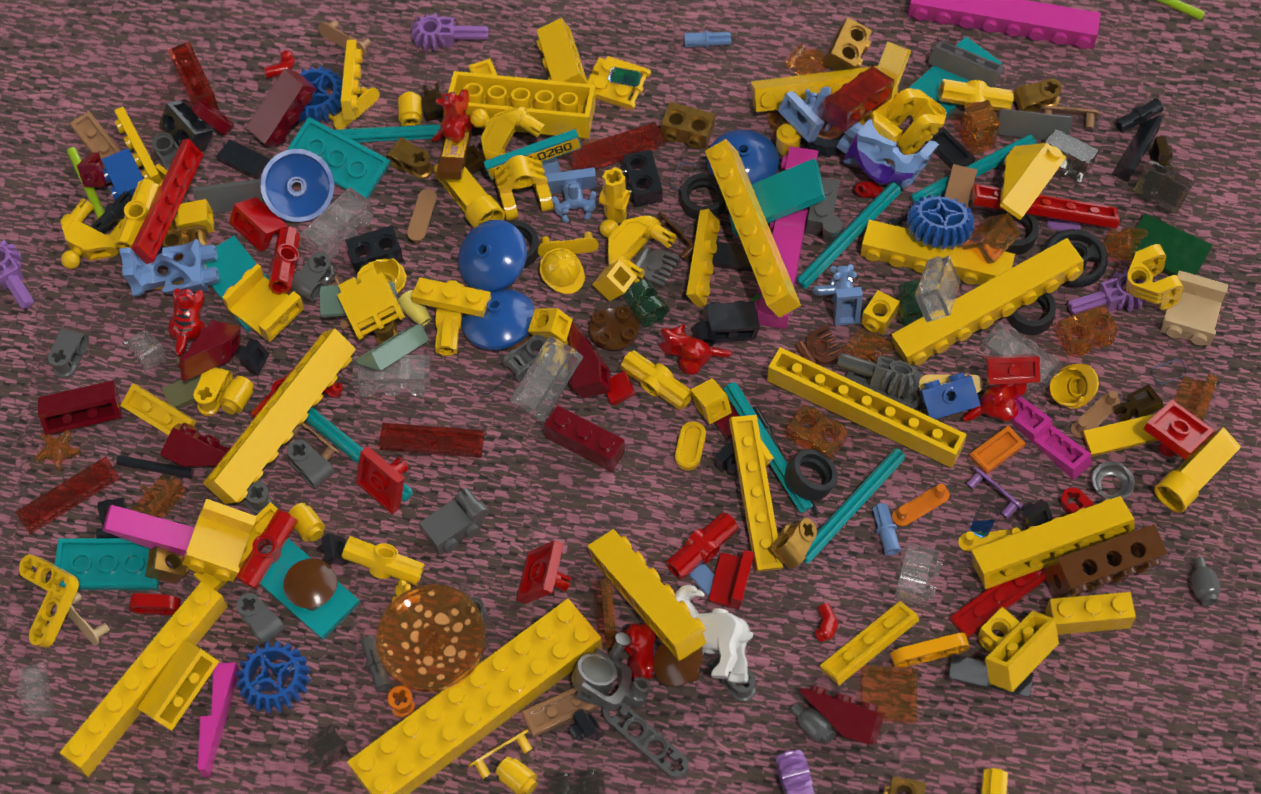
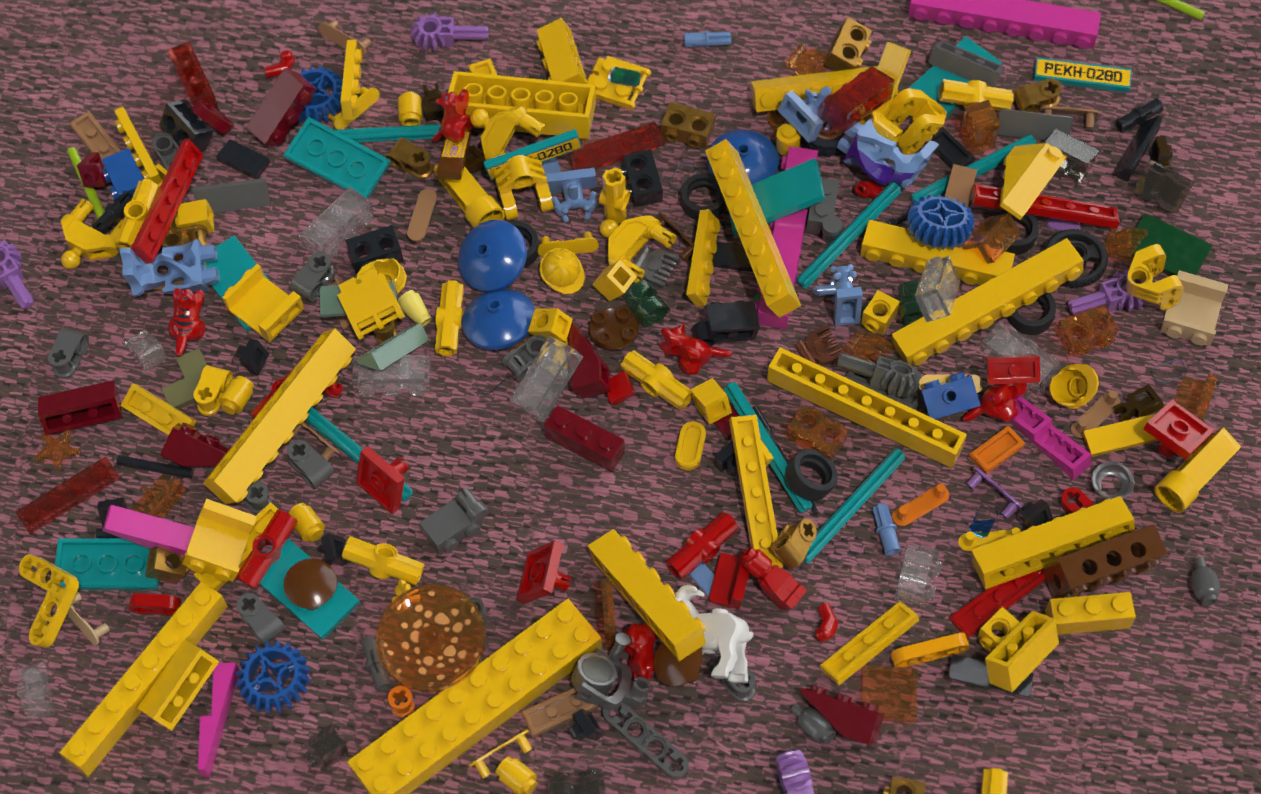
dark red slope [178,320,240,381] -> none
red panel [229,197,287,252] -> none
blue dish [260,149,334,222] -> none
red piece [268,226,300,295] -> none
clear red plate [379,422,485,458] -> none
yellow plate [411,277,491,317] -> none
none -> red piece [741,546,807,610]
none -> tile [1034,57,1132,93]

